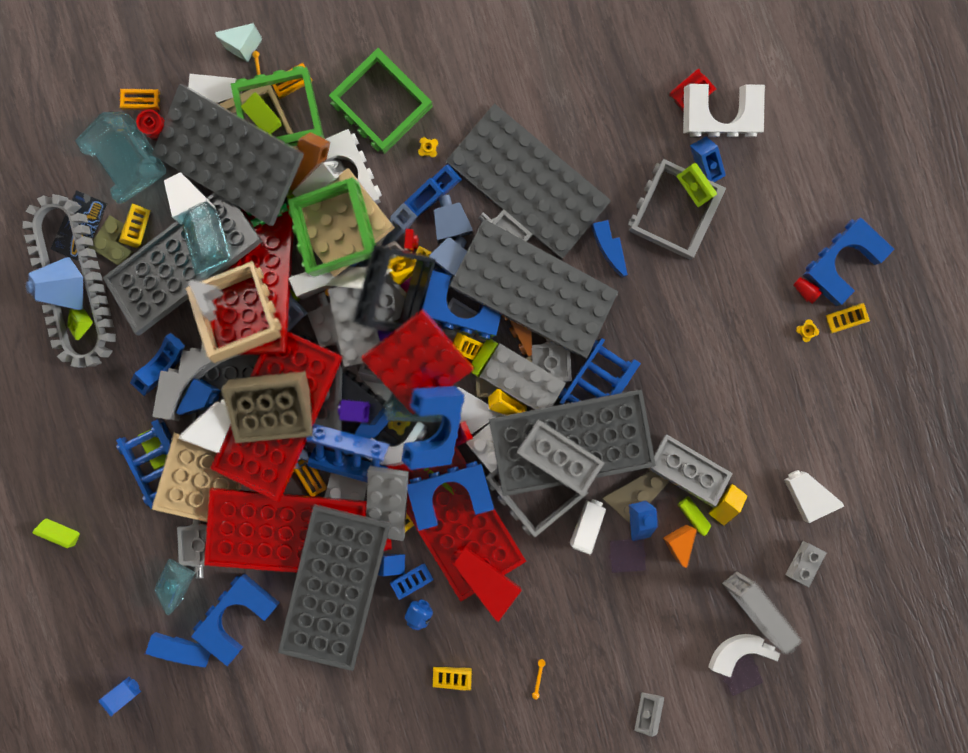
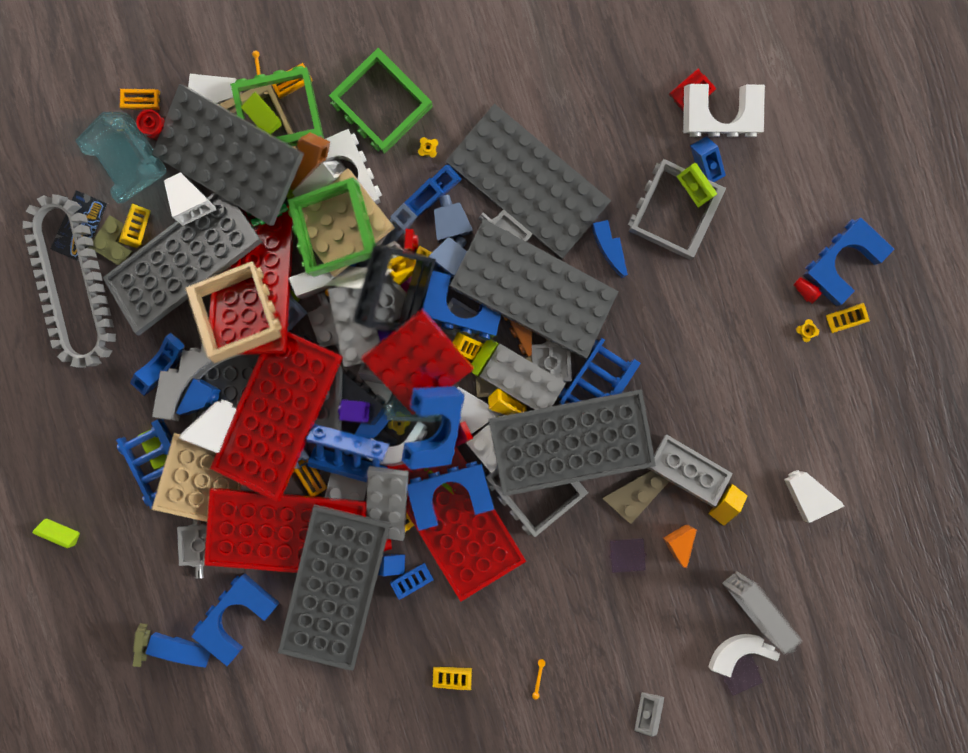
medium blue slope [26,257,83,310] -> none
lime slope [67,309,92,340] -> none
slope [99,677,141,716] -> none
clear light blue slope [154,559,196,615] -> none
clear light blue slope [182,201,231,275] -> none
light grey slope [188,280,223,322] -> none
light aqua slope [215,23,262,62] -> none
dark tan slope [222,372,313,443] -> none
blue head [405,600,433,630] -> none
red slope [453,546,522,622] -> none
light grey plate [517,420,604,496] -> none
white slope [569,499,606,555] -> none
blue slope [629,501,658,541] -> none
lime slope [678,496,711,536] -> none
light grey brick [785,541,826,587] -> none
none -> olive plate [133,623,150,667]

